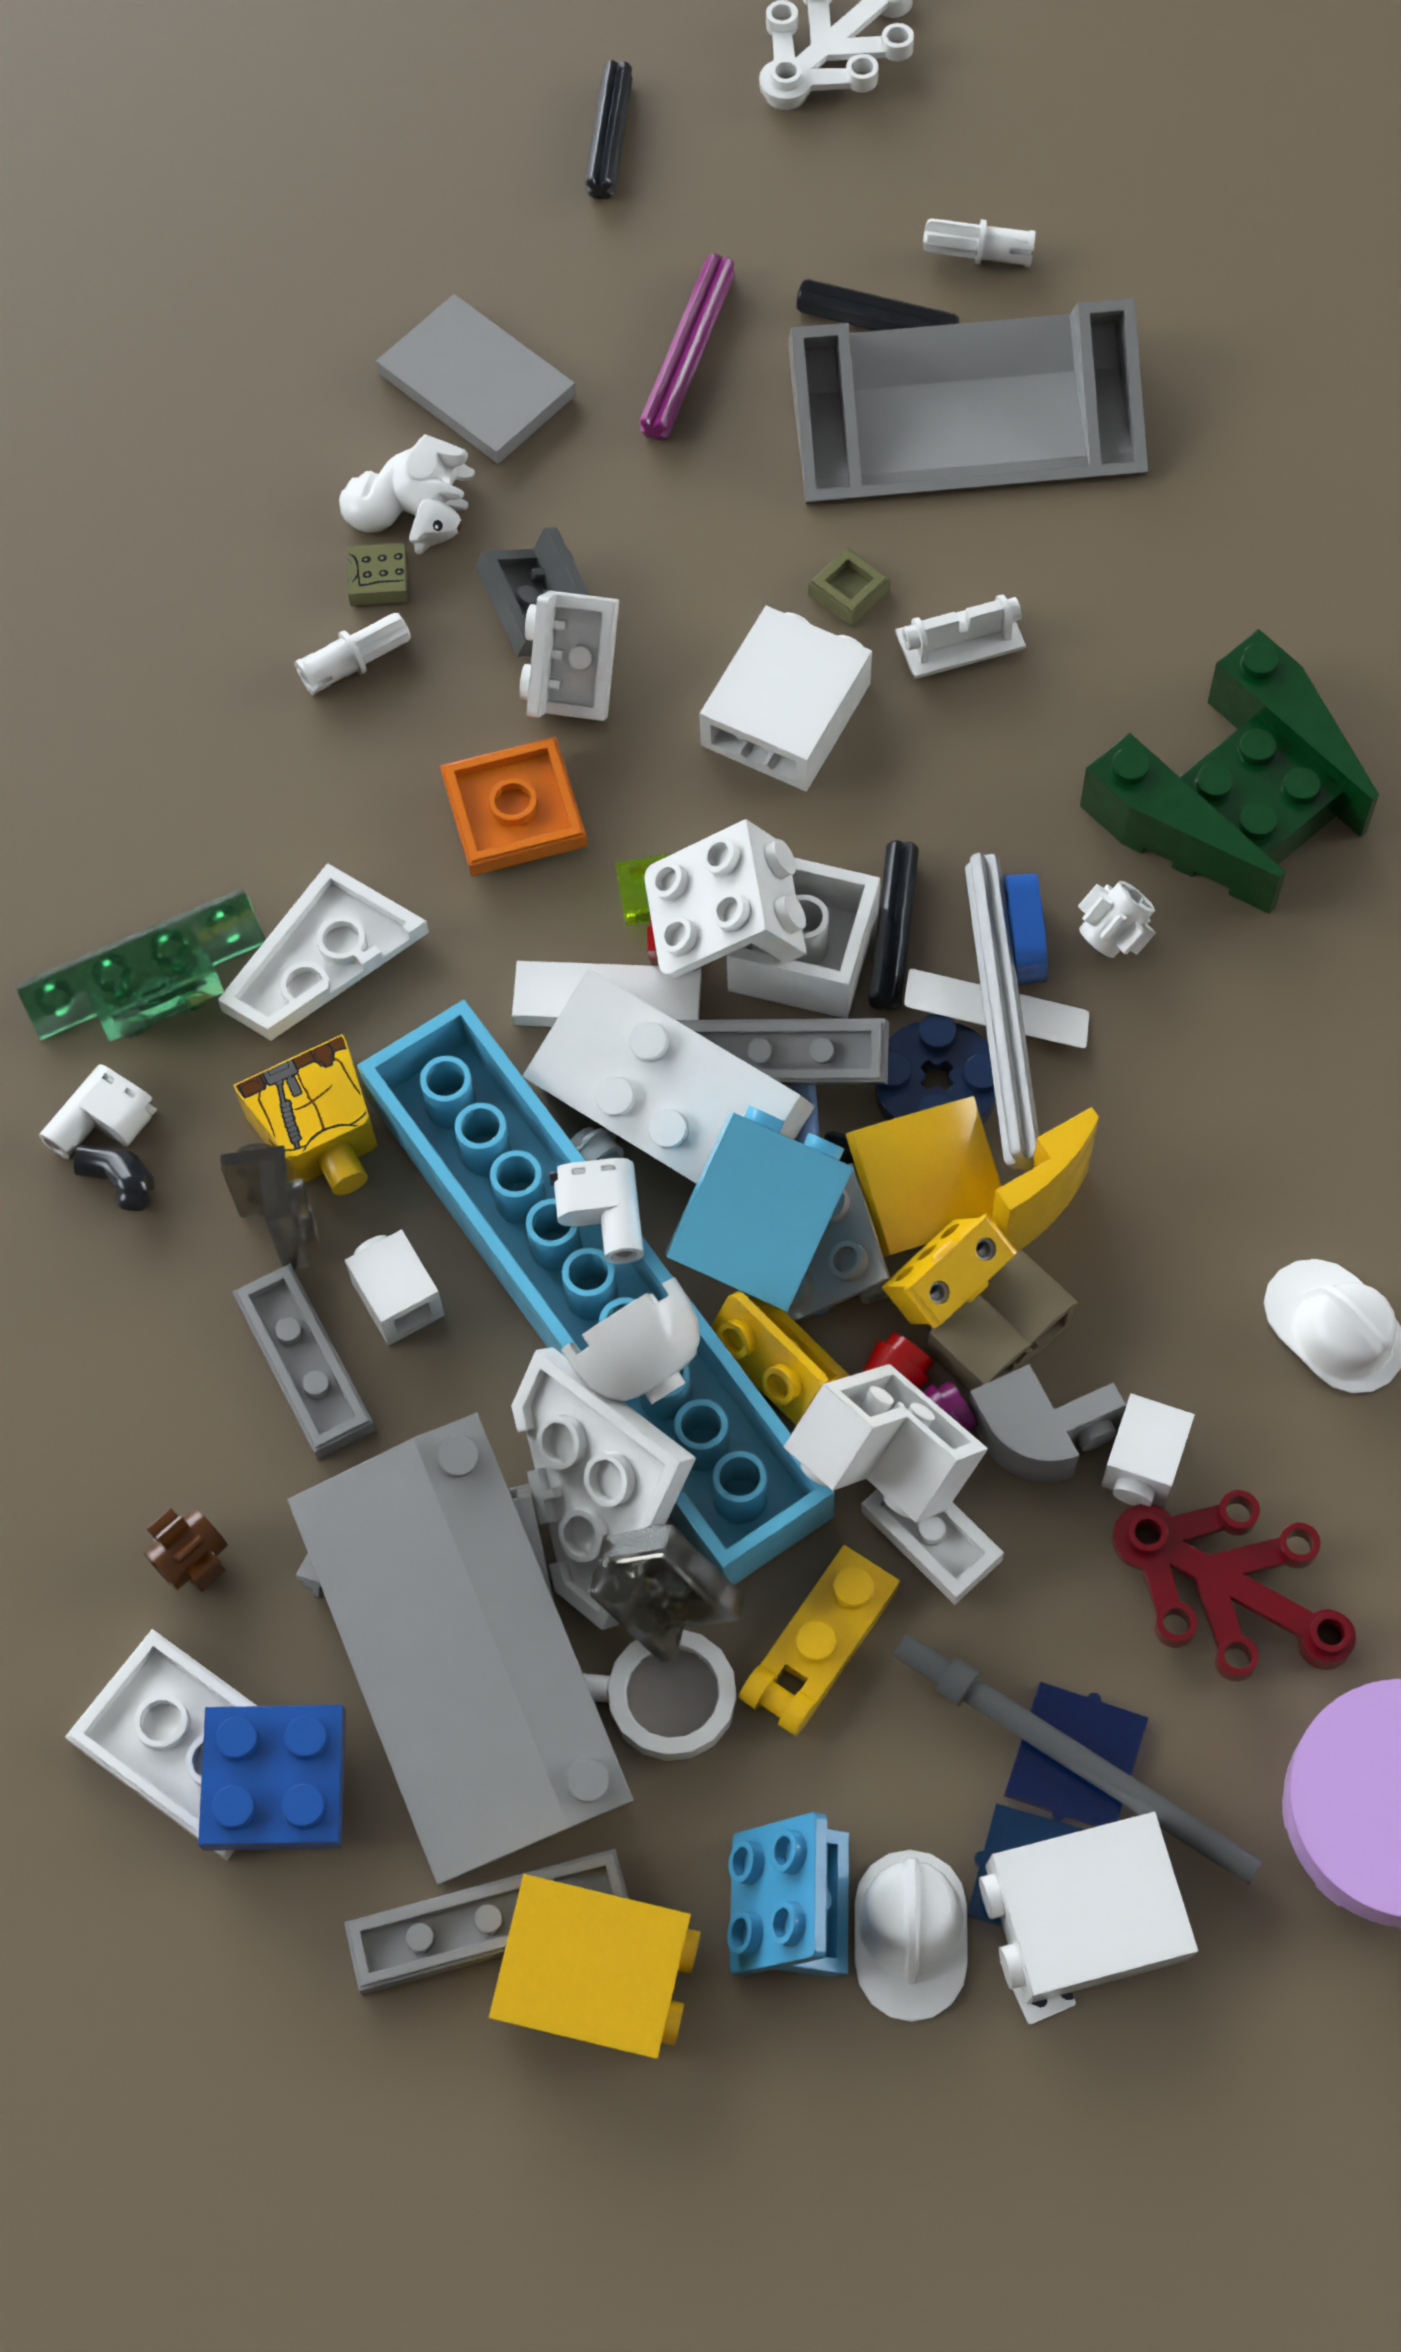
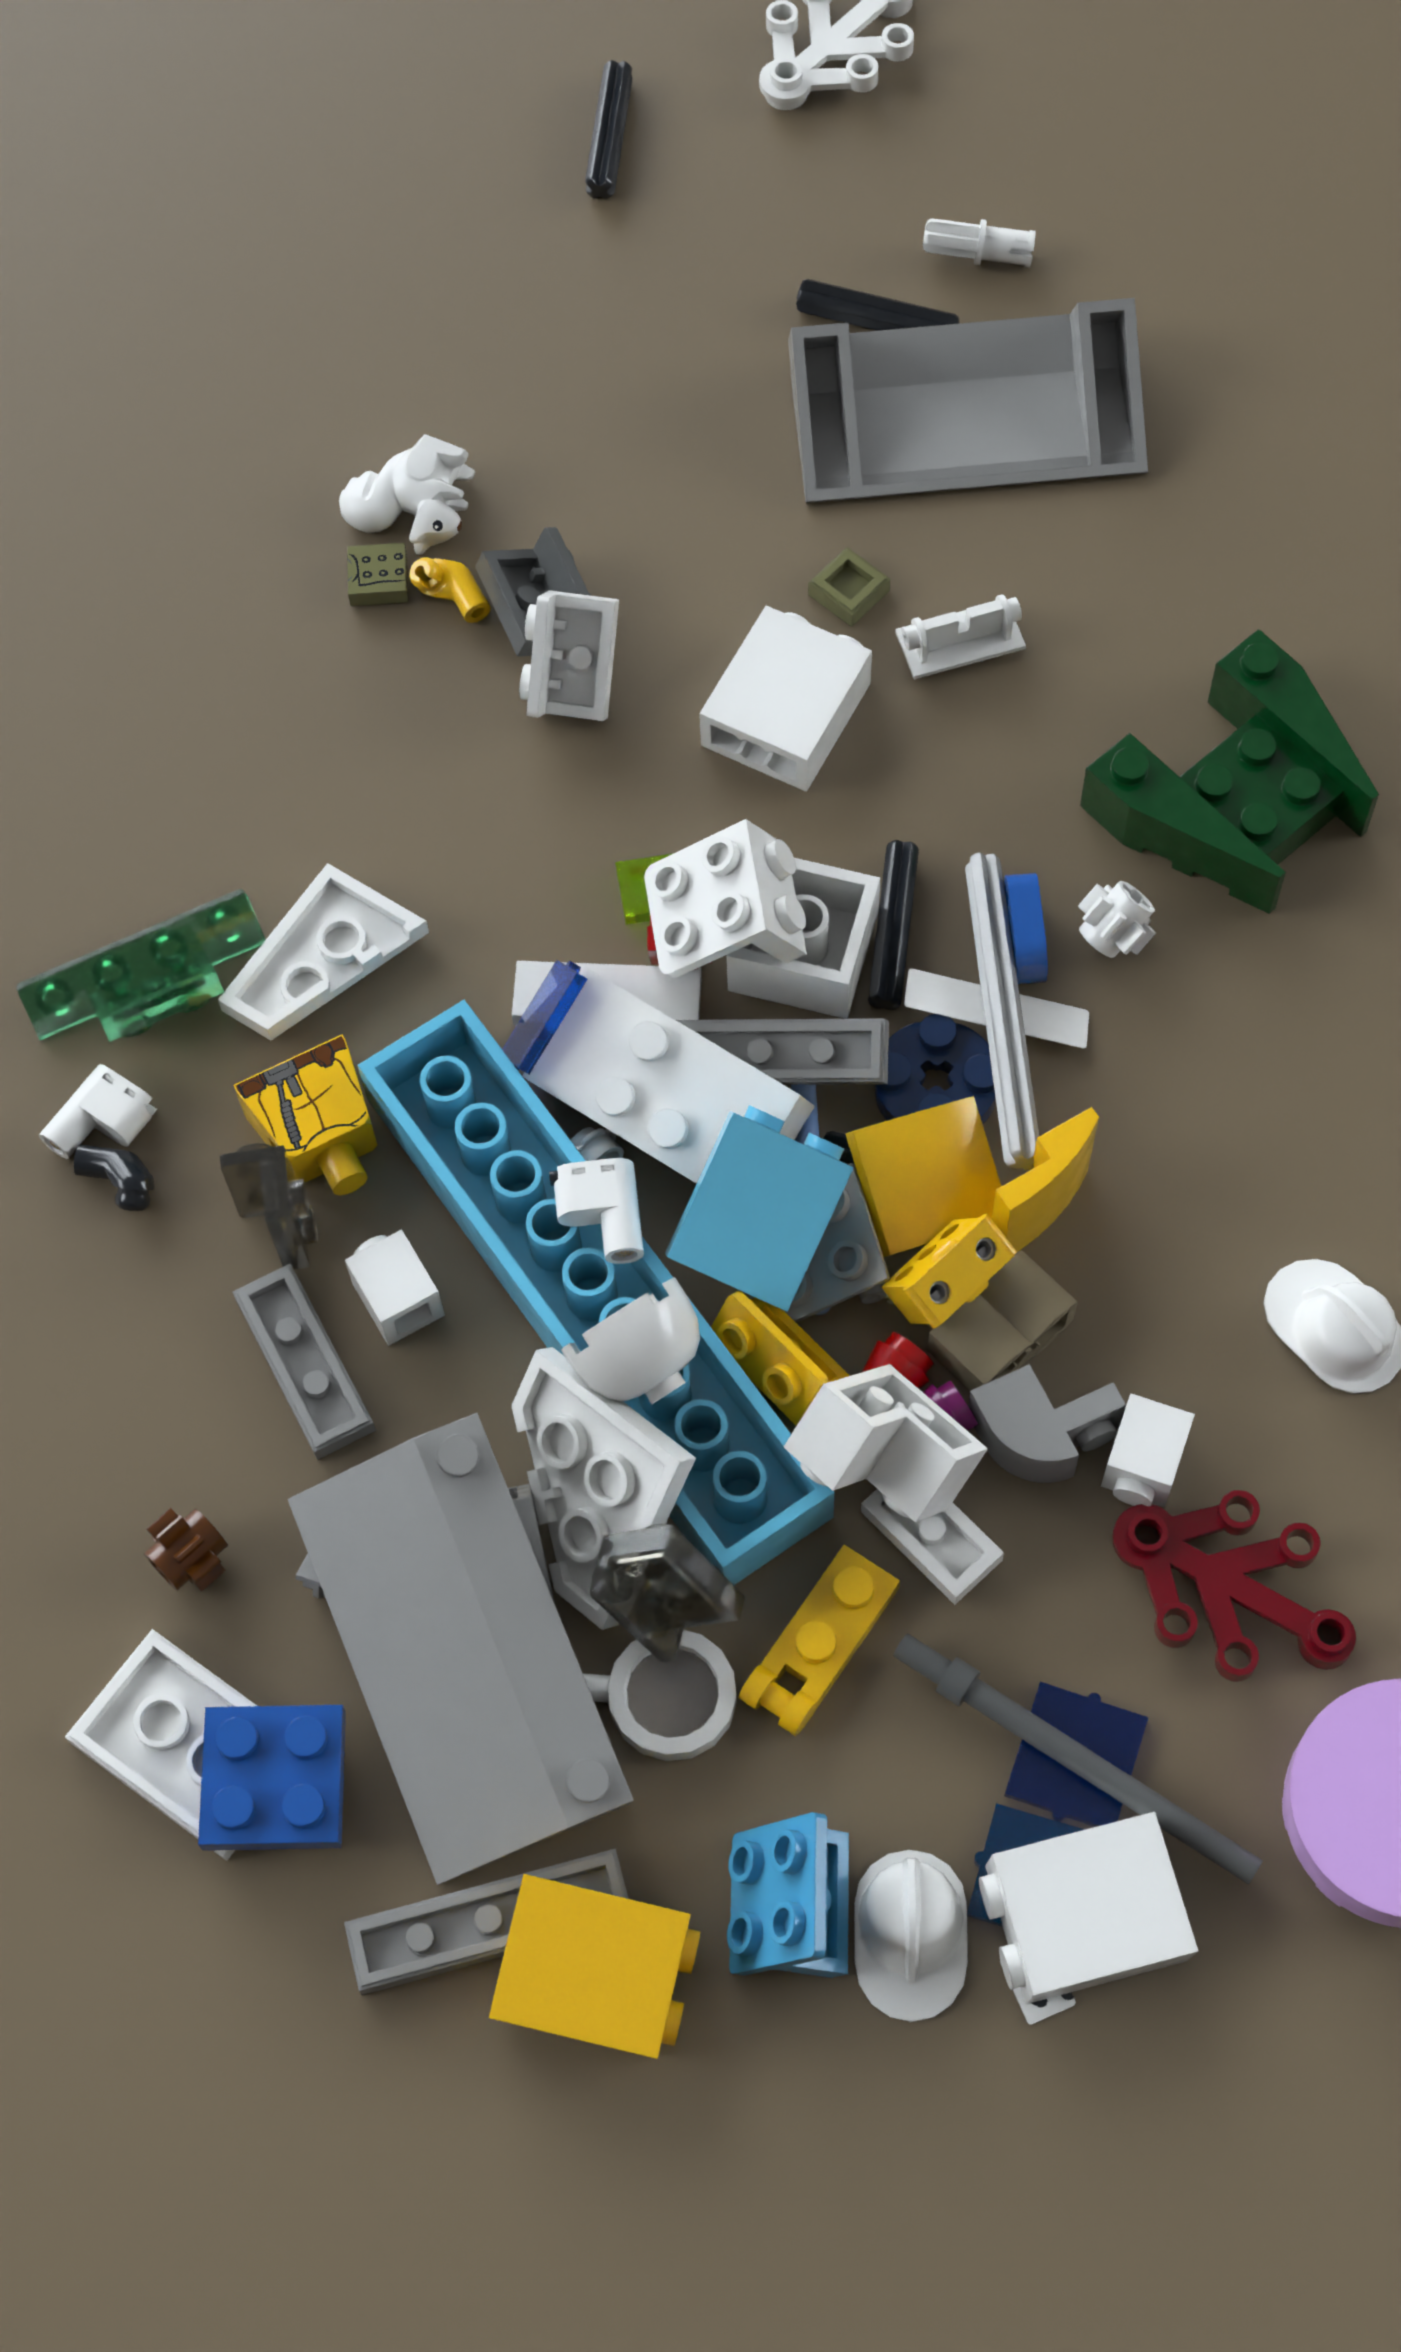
white axle [294,613,411,695] -> none
light grey tile [376,294,576,464] -> none
orange plate [440,737,588,876] -> none
magenta axle [640,253,735,441] -> none
none -> yellow arm [409,557,491,623]
none -> clear blue piece [502,960,588,1075]

